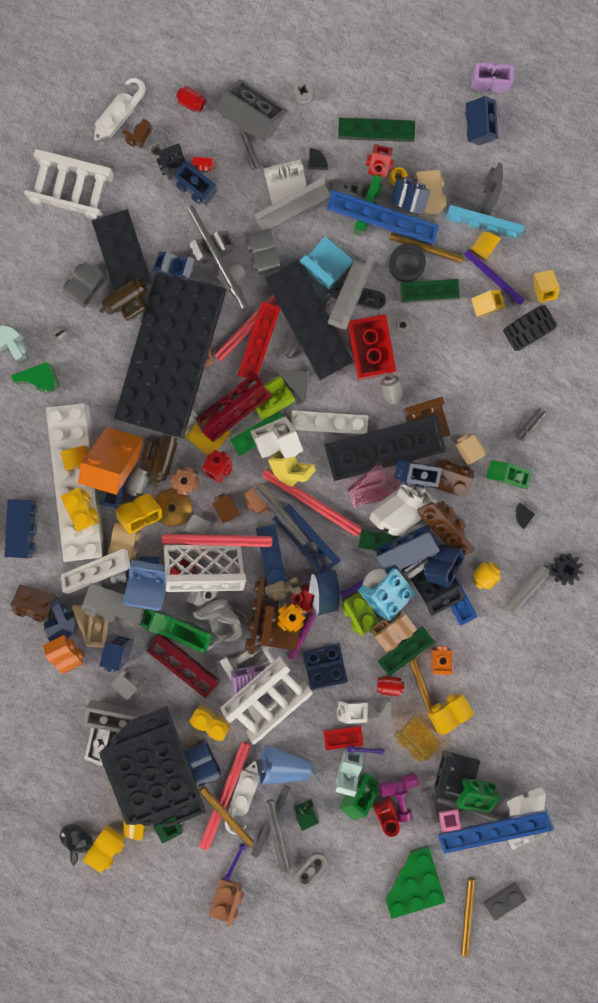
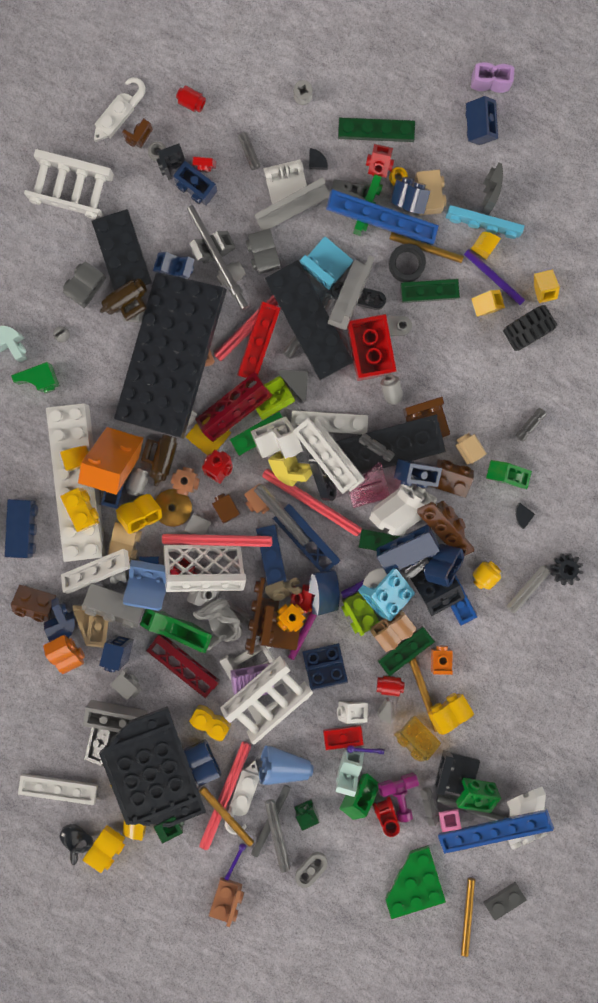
dark grey slope [216,79,288,142] -> none
none -> white plate [18,773,98,805]
none -> white fence [293,418,366,494]
none -> black beam [309,454,337,501]
none -> flat silver axle [359,434,394,462]

